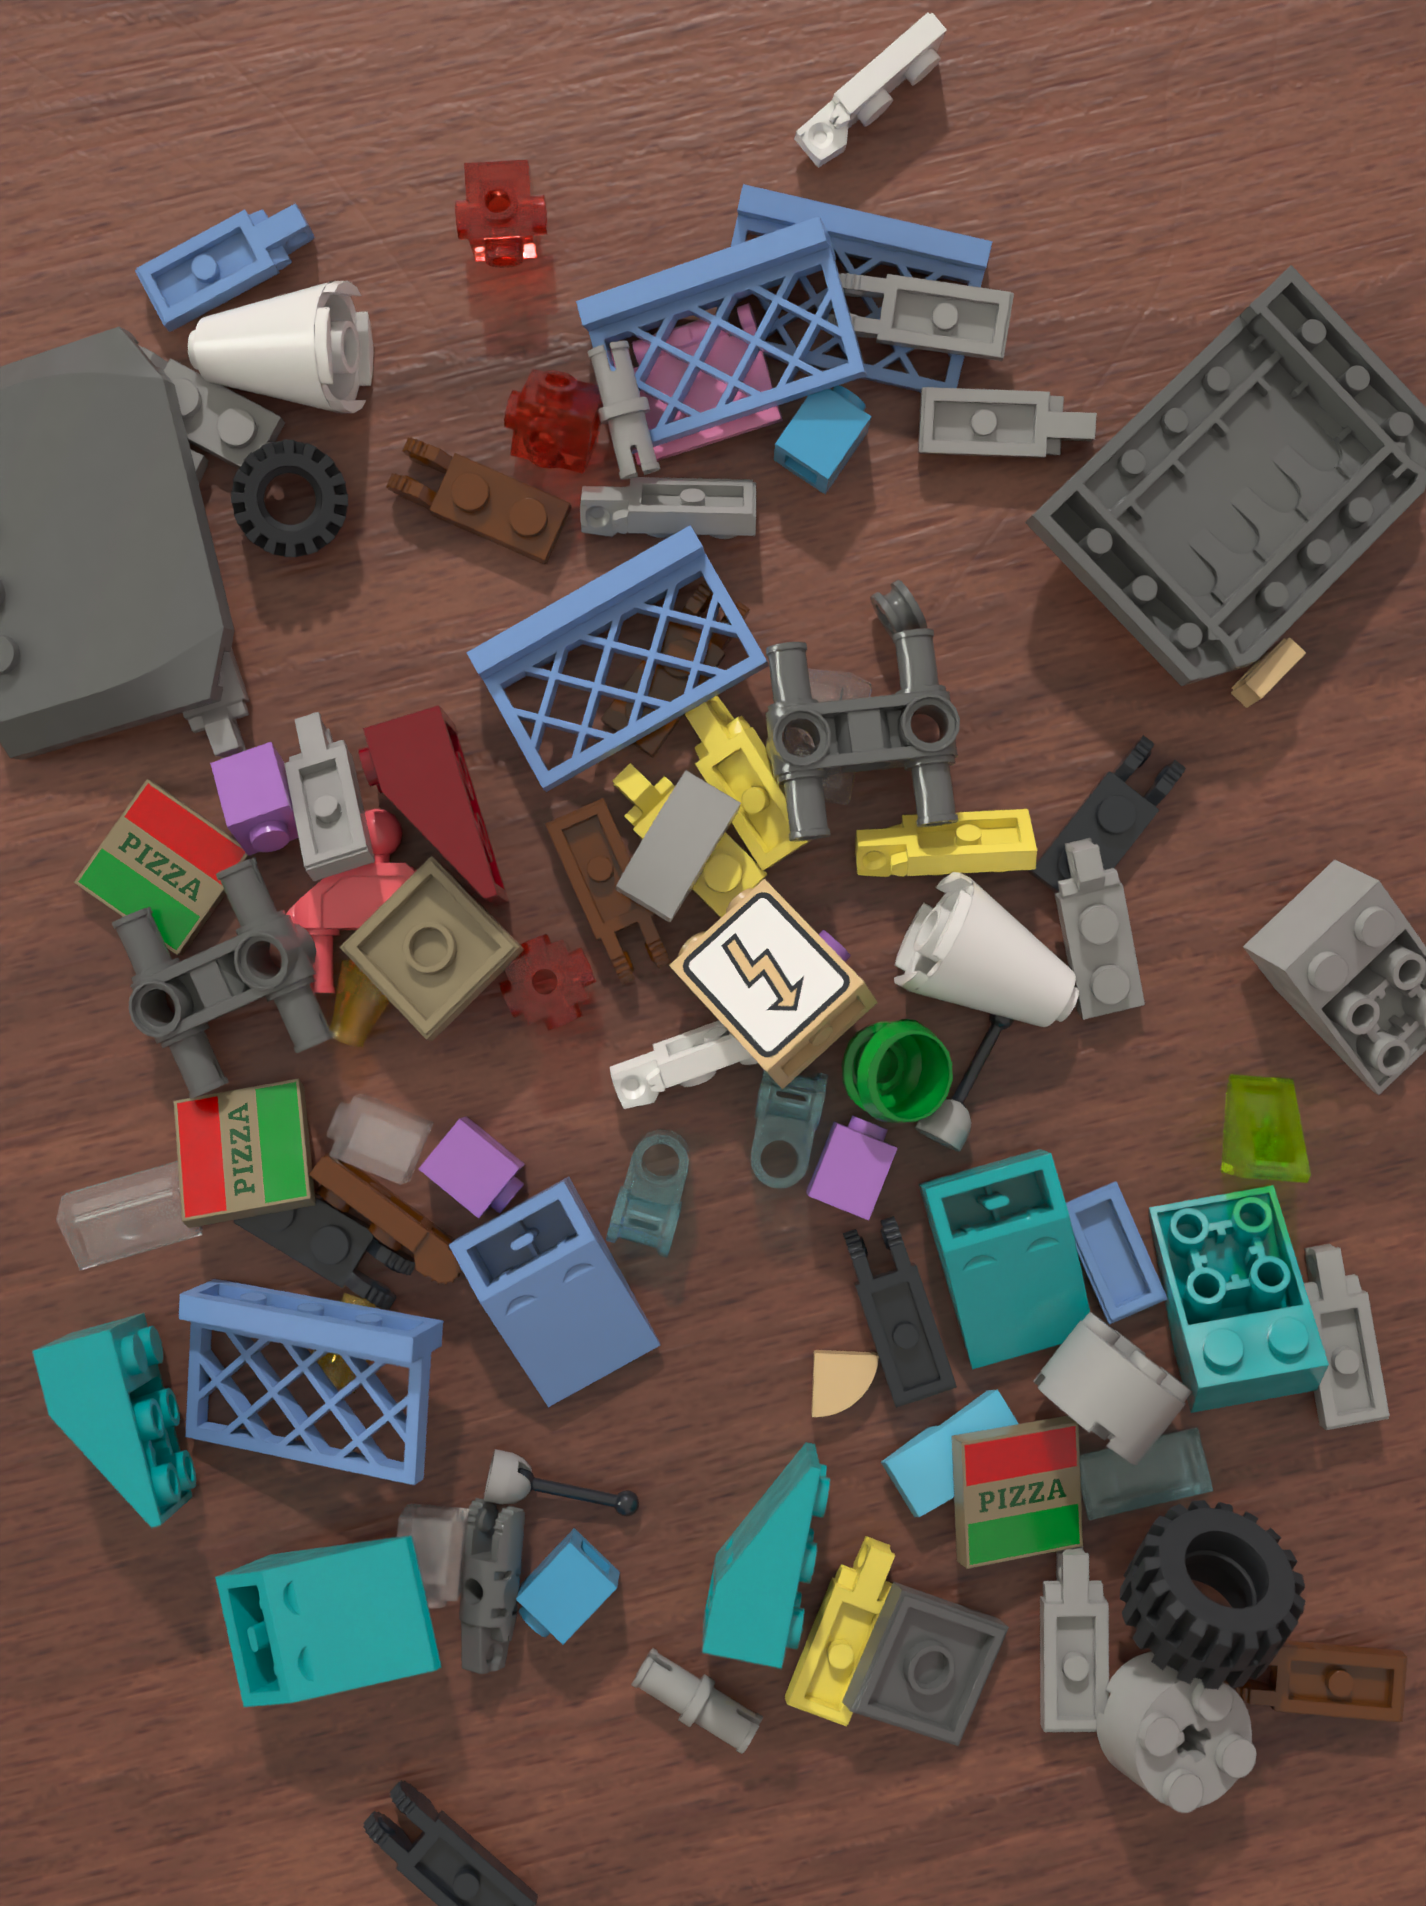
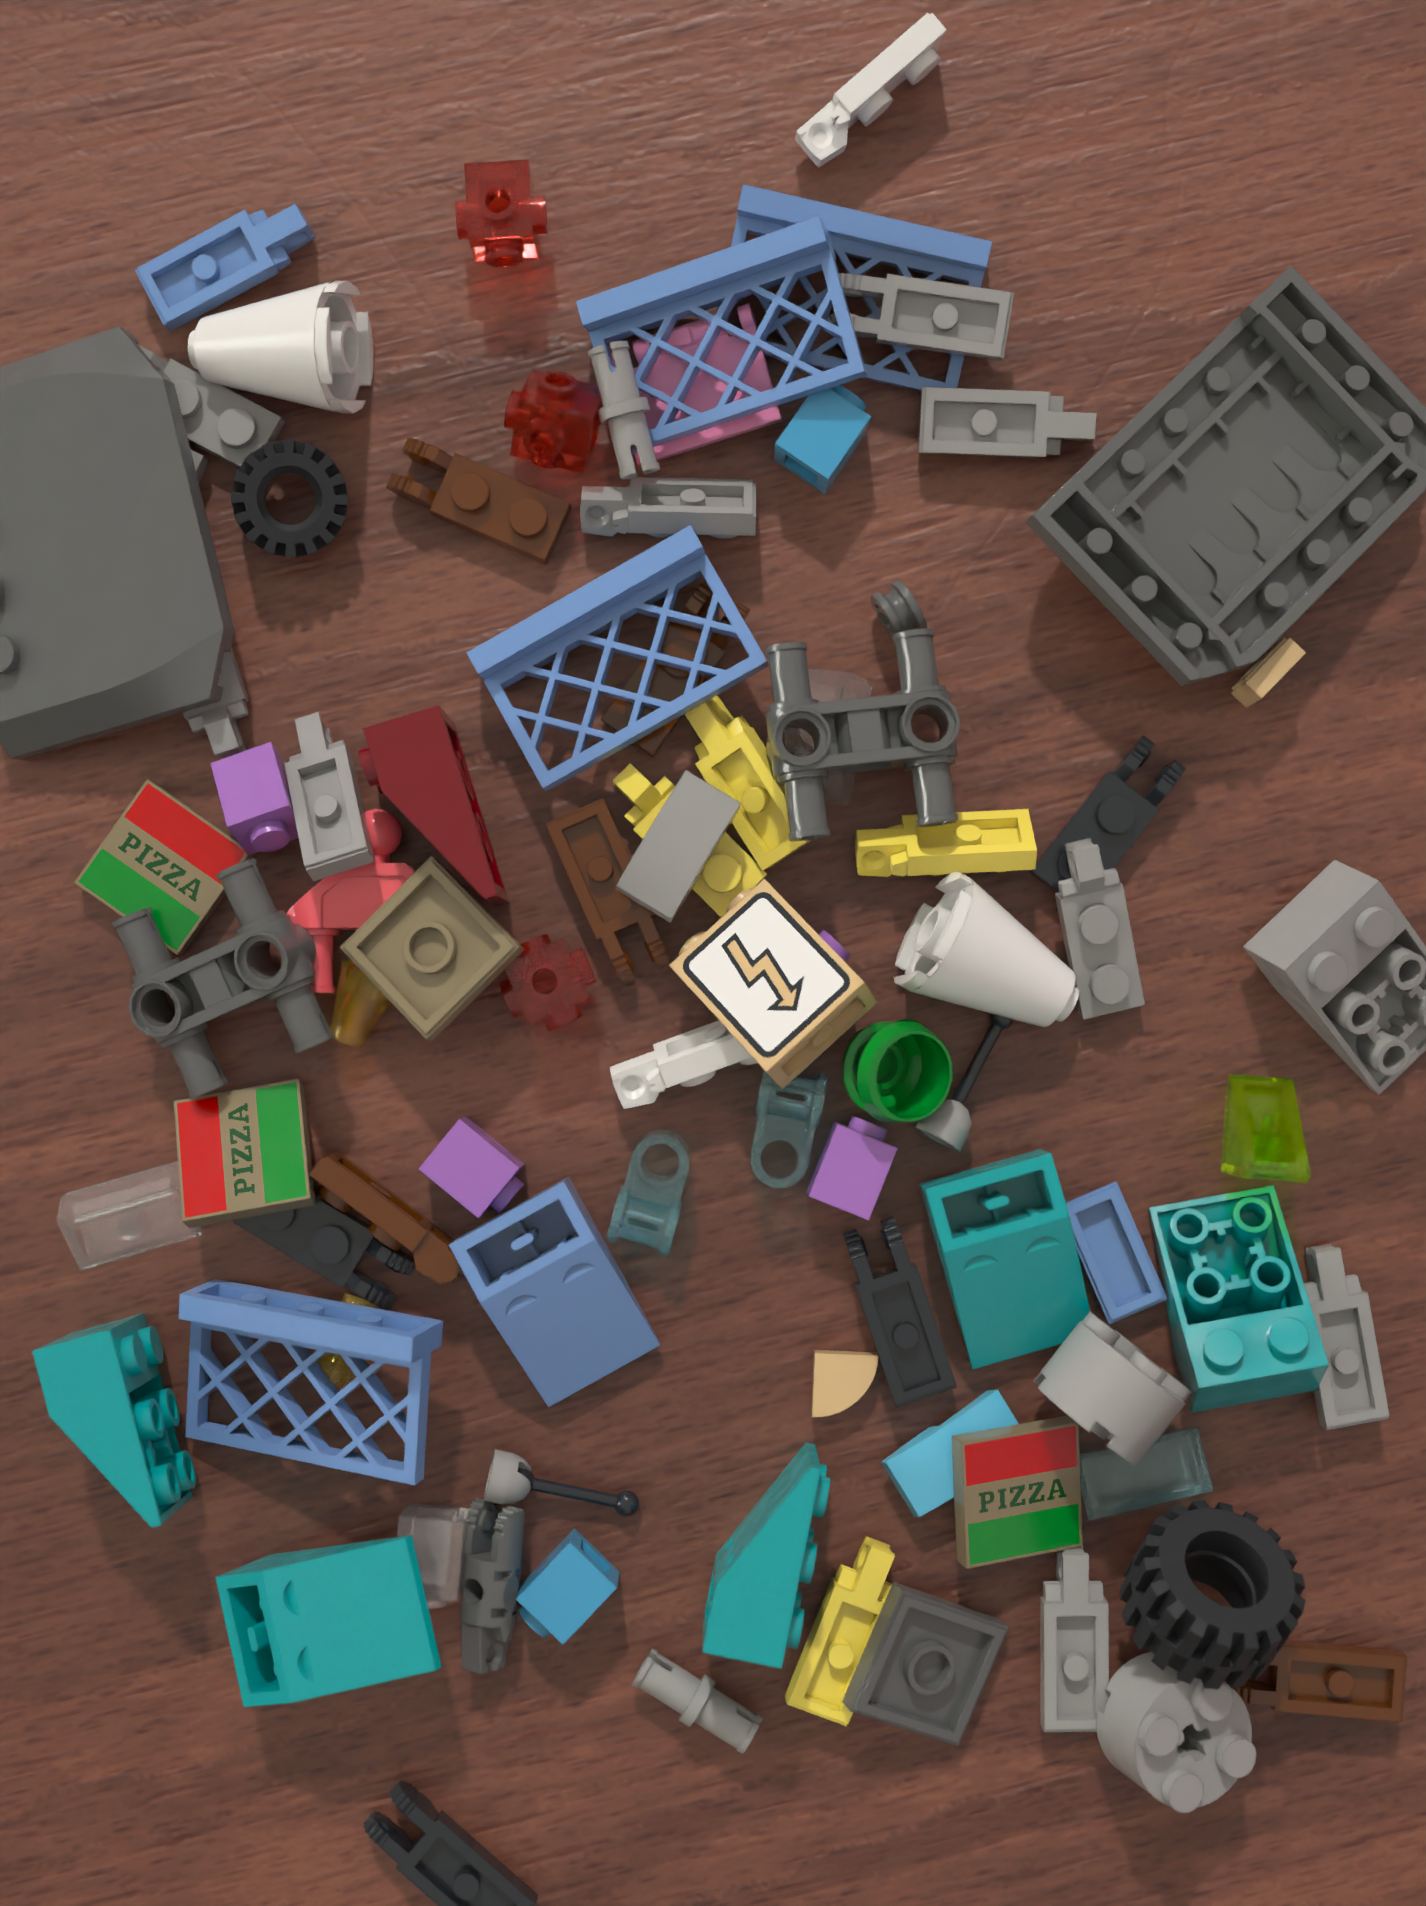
clear brick [327,1094,434,1185] -> none

